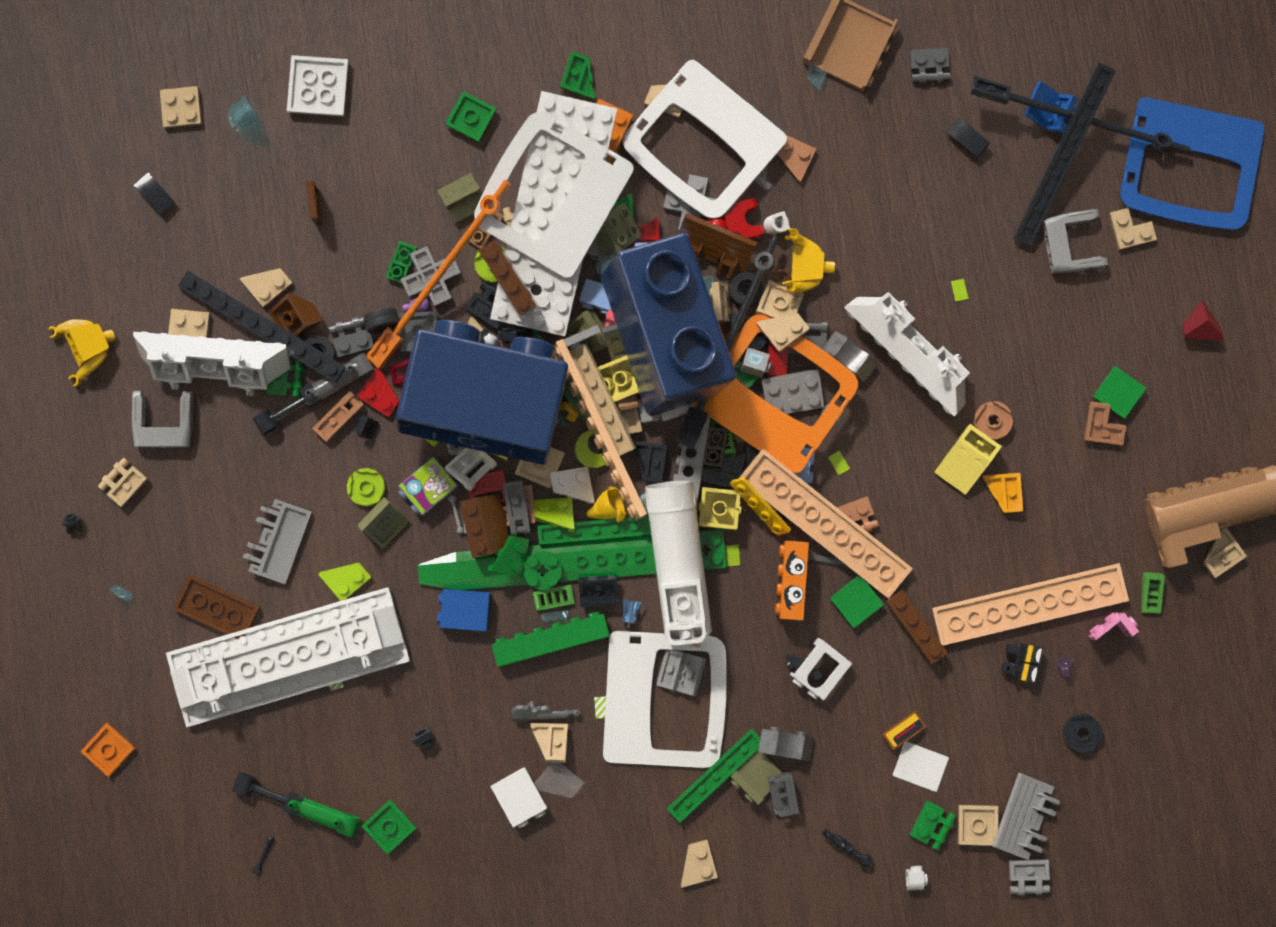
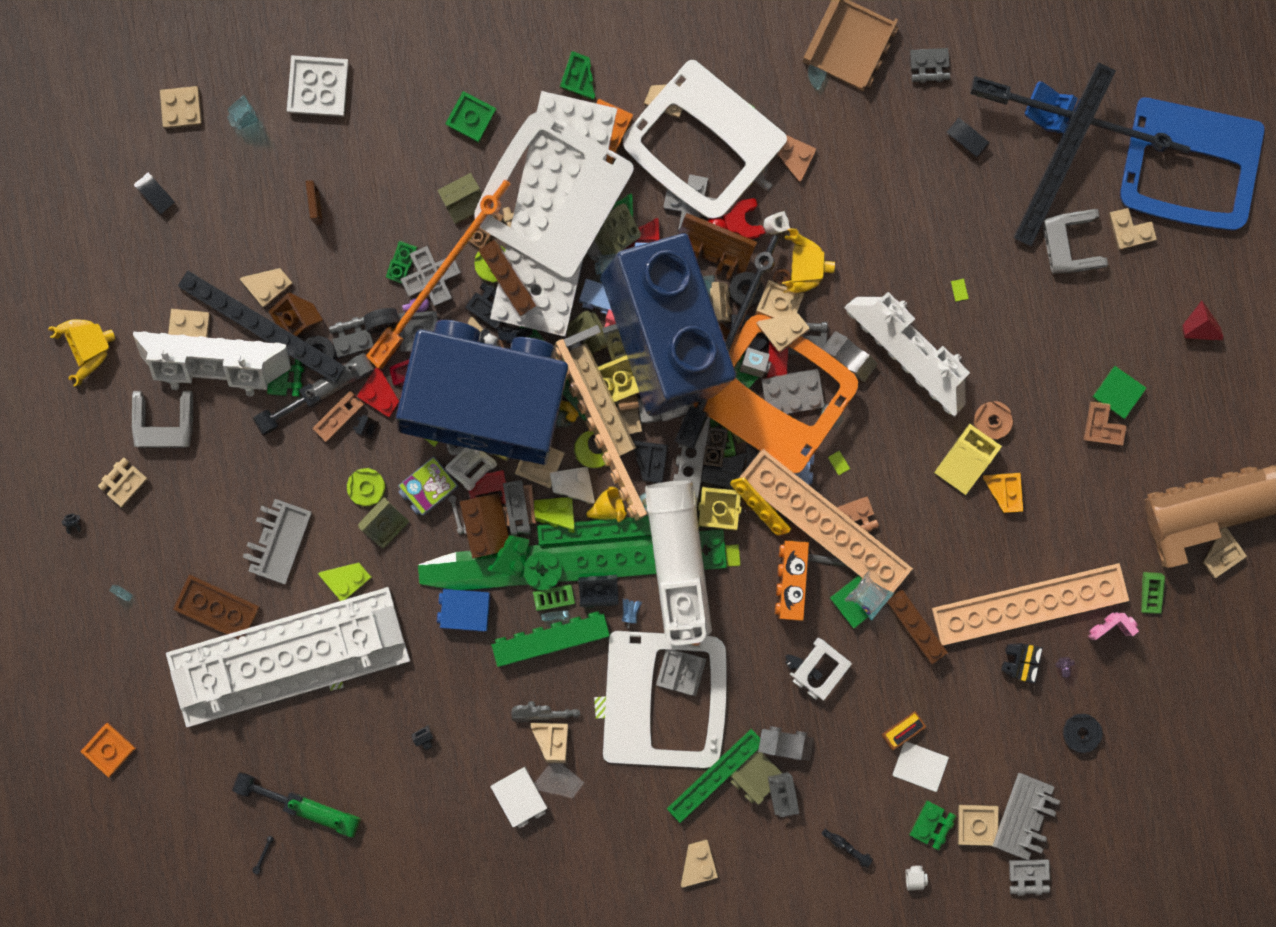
green plate [362,799,417,855] -> none
none -> clear hat [844,570,894,621]

